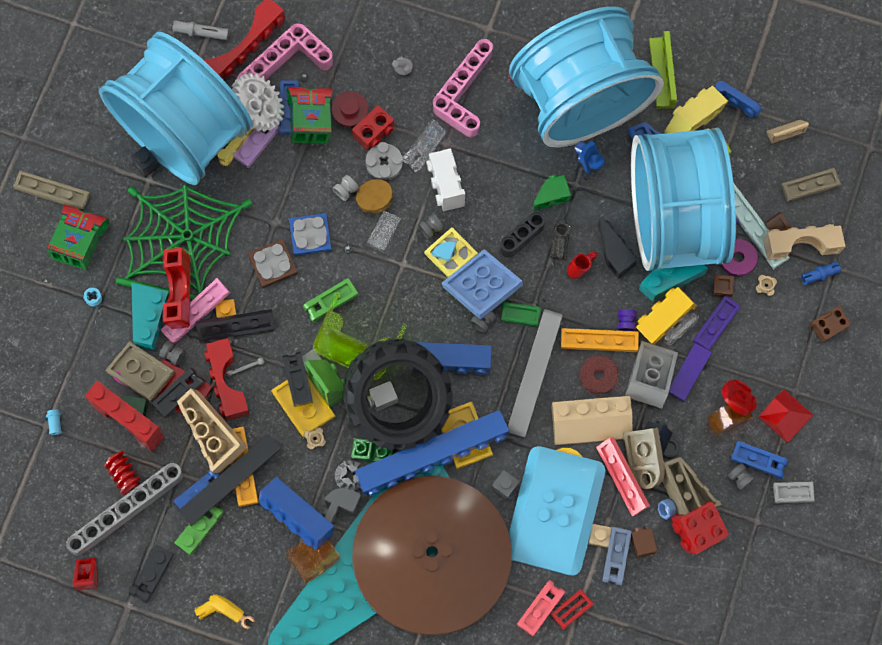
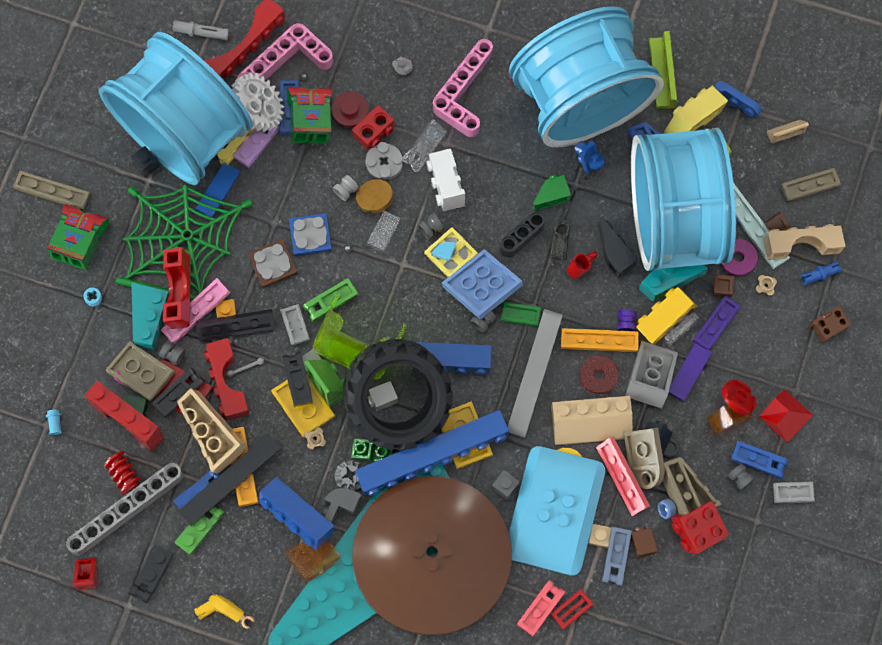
none -> blue tile [195,163,240,217]
none -> light grey plate [280,304,310,346]

